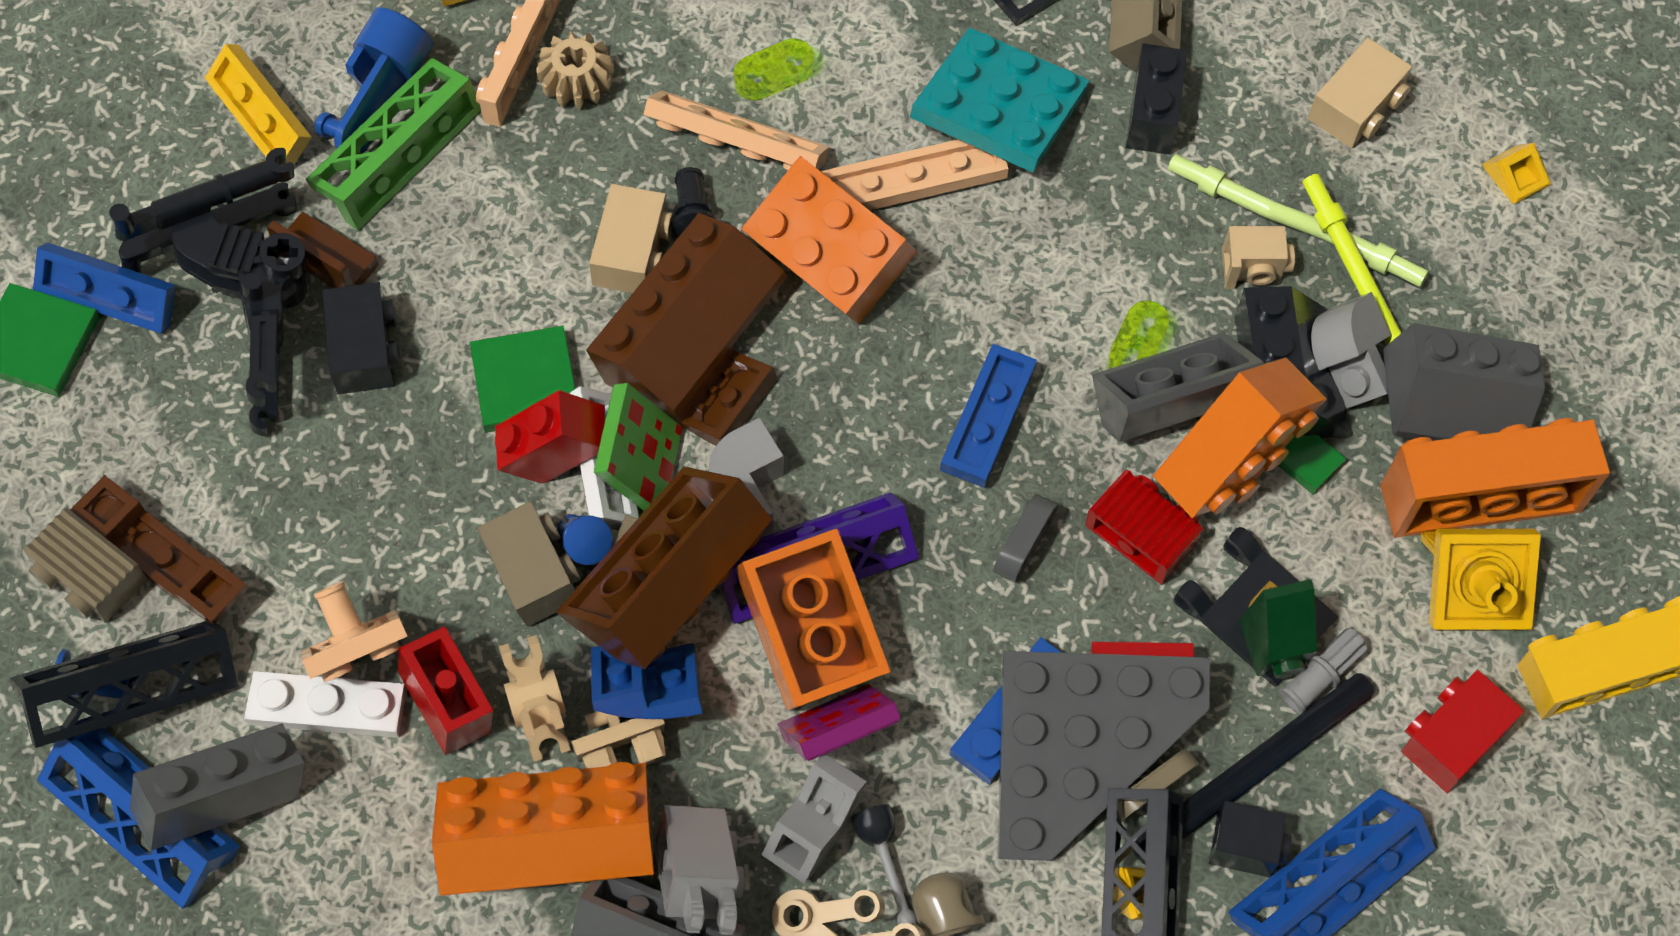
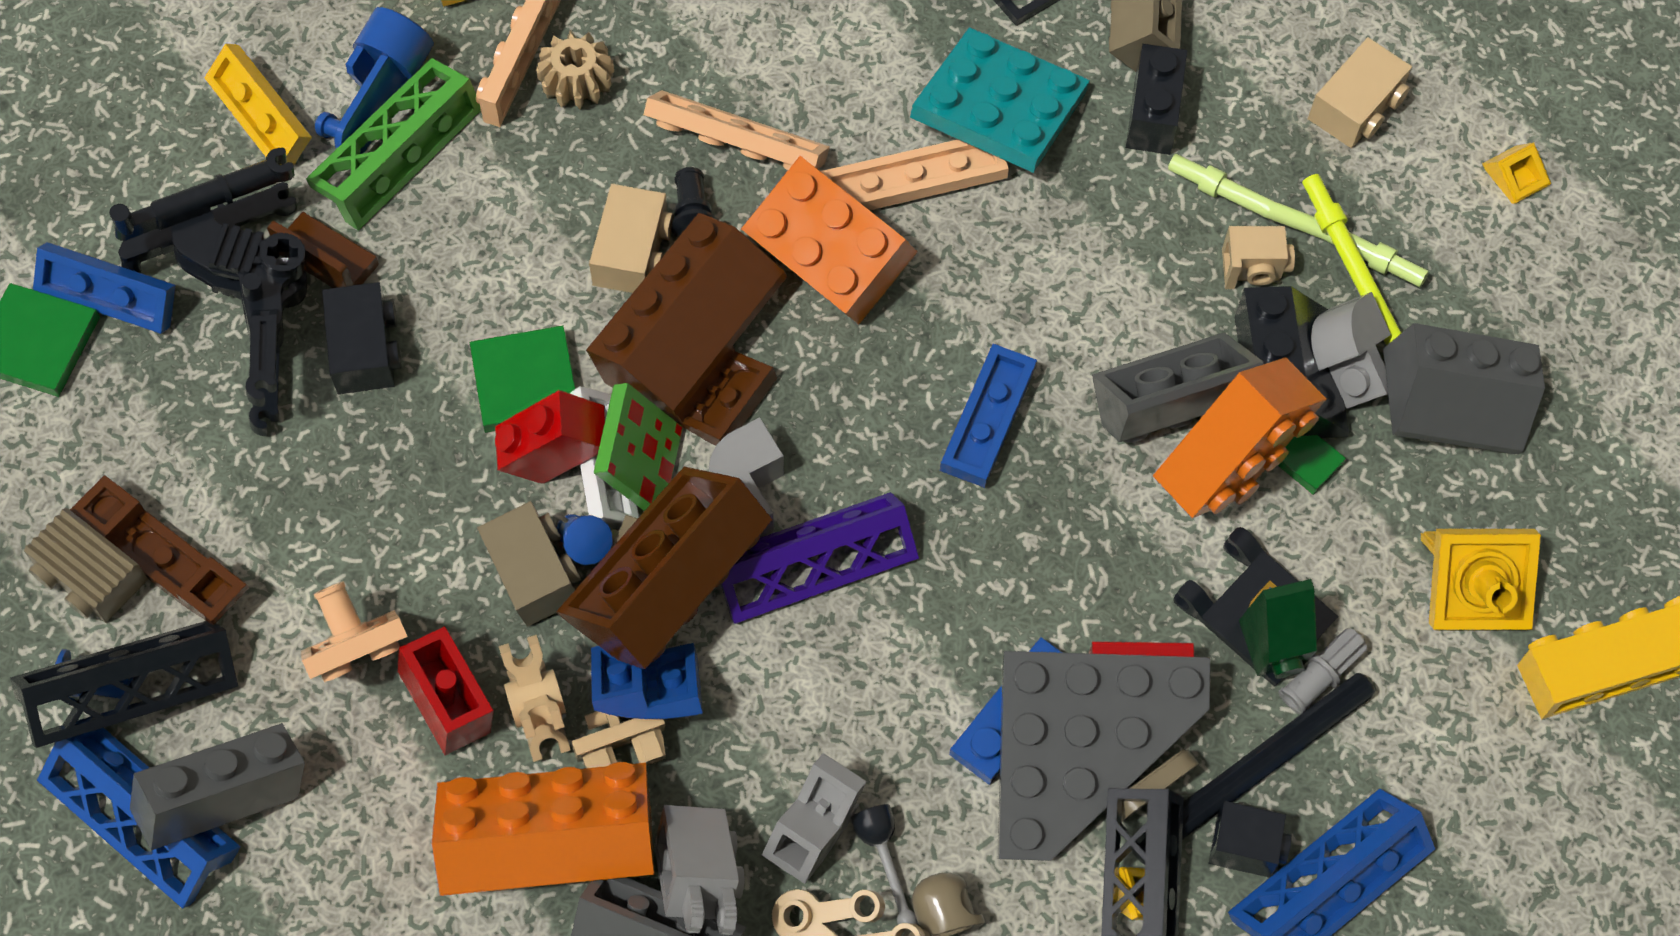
white plate [244,671,407,738] -> none
clear neon green beam [733,38,814,101] -> none
orange brick [735,528,891,710] -> none
magenta tile [777,684,901,761] -> none
dark grey beam [993,493,1058,583] -> none
red brick [1085,469,1203,585] -> none
clear neon green beam [1106,300,1169,370] -> none
orange brick [1380,418,1610,538] -> none
red brick [1401,669,1525,794] -> none

